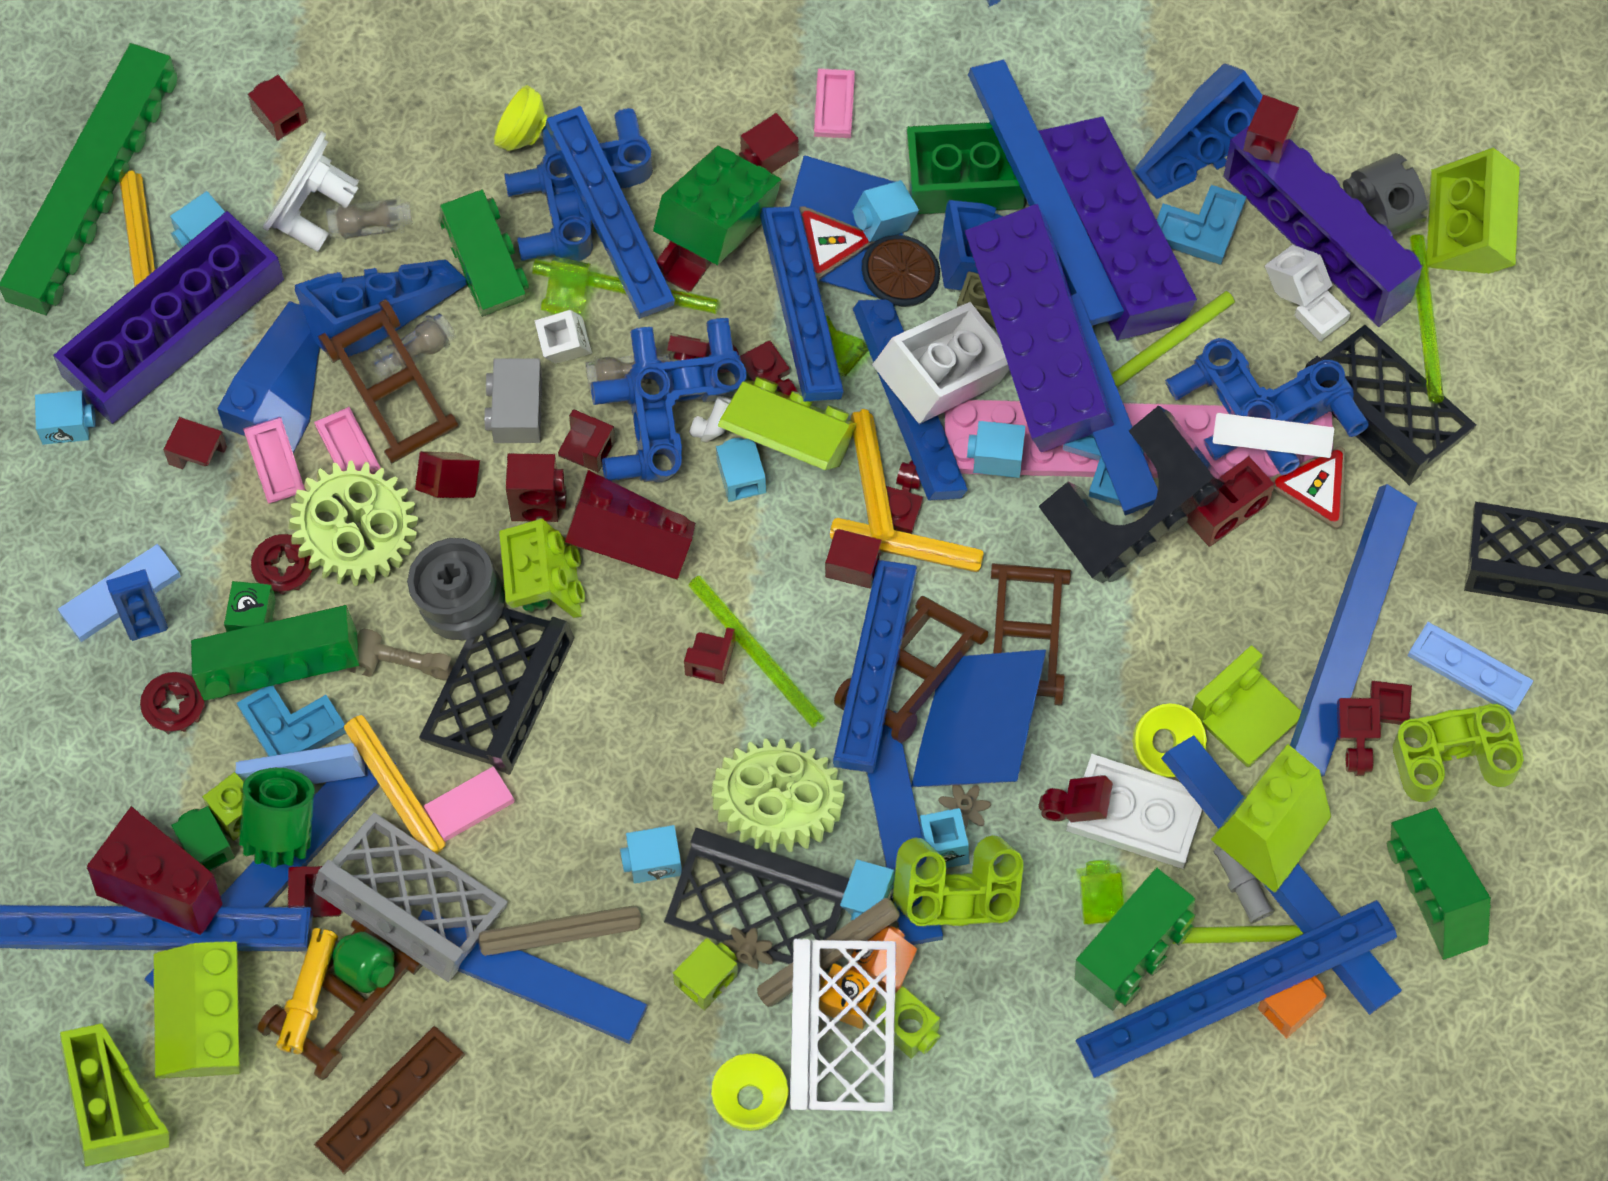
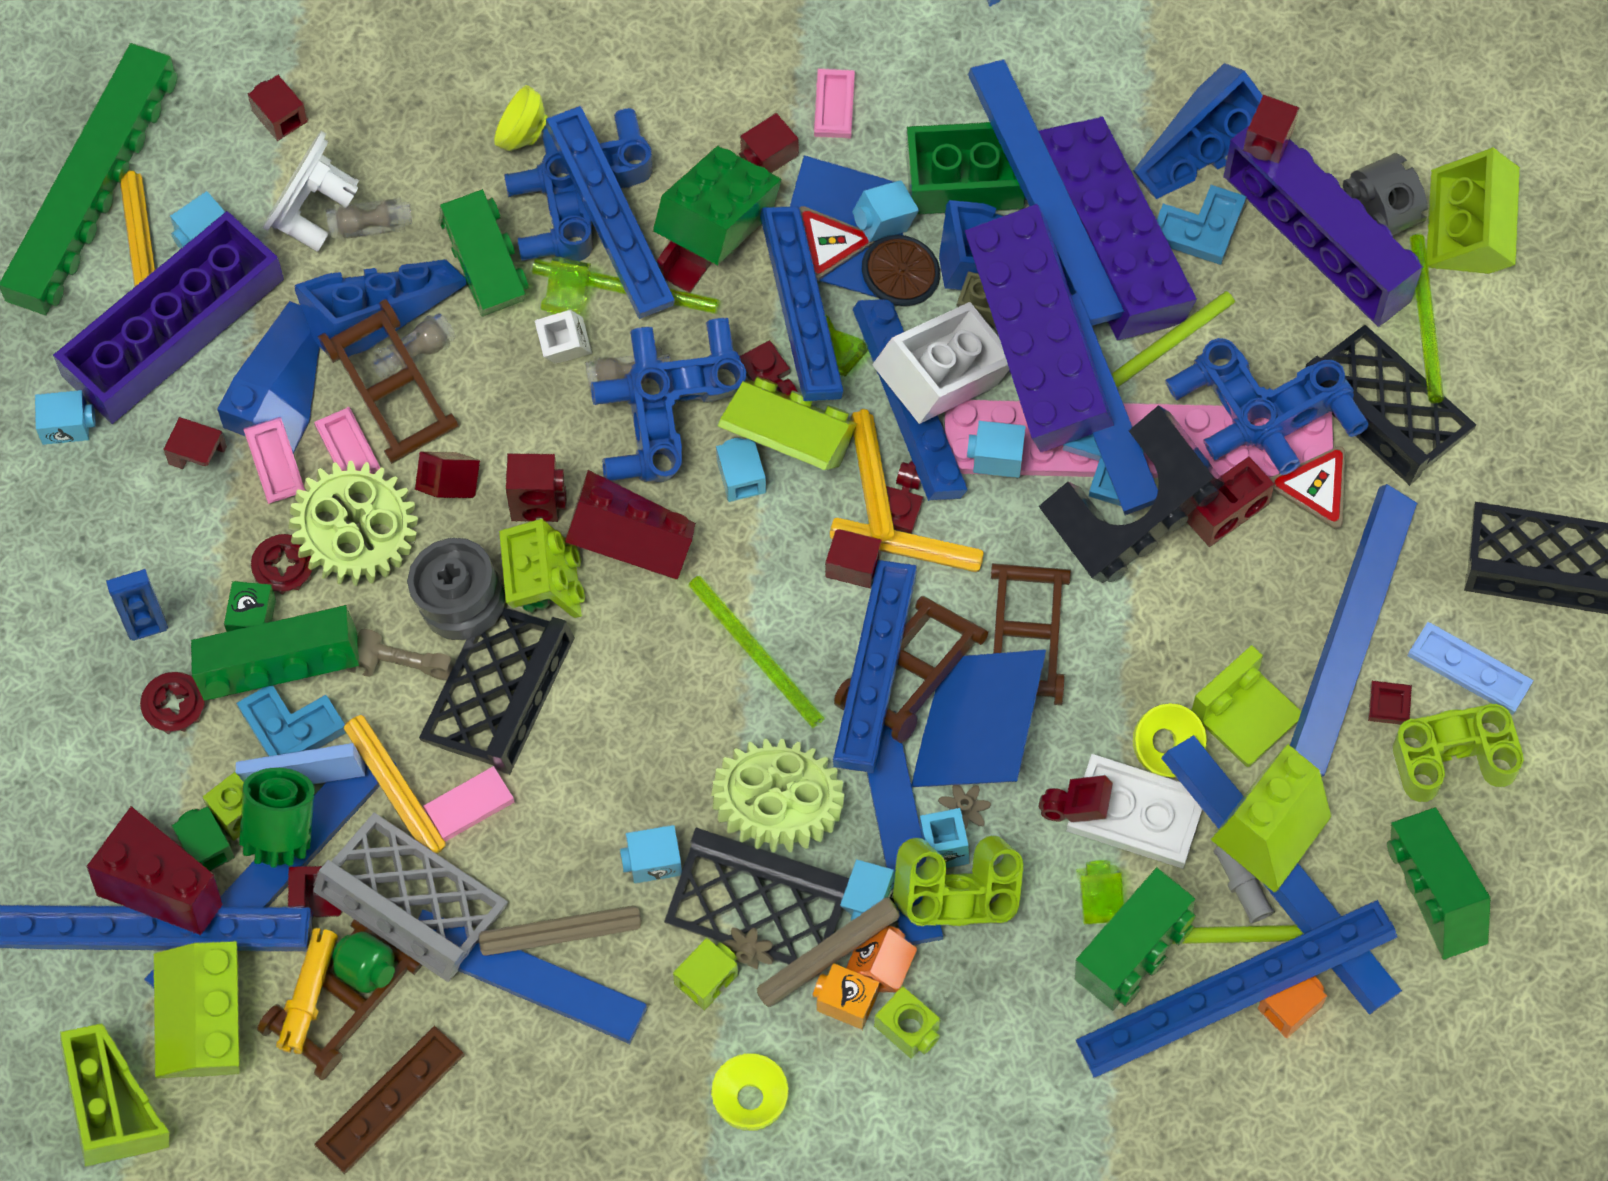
light blue tile [58,544,181,642] -> none
light grey brick [484,358,542,443] -> none
dark red panel [558,409,616,473] -> none
dark red plate [667,333,739,373] -> none
dark red panel [684,627,736,684] -> none
white arm [689,396,731,442] -> none
fence [790,939,896,1111] -> none
white sticker [1213,413,1334,458] -> none
white brick [1265,245,1333,307] -> none
white plate [1294,290,1350,341] -> none
dark red plate [1337,698,1381,776] -> none

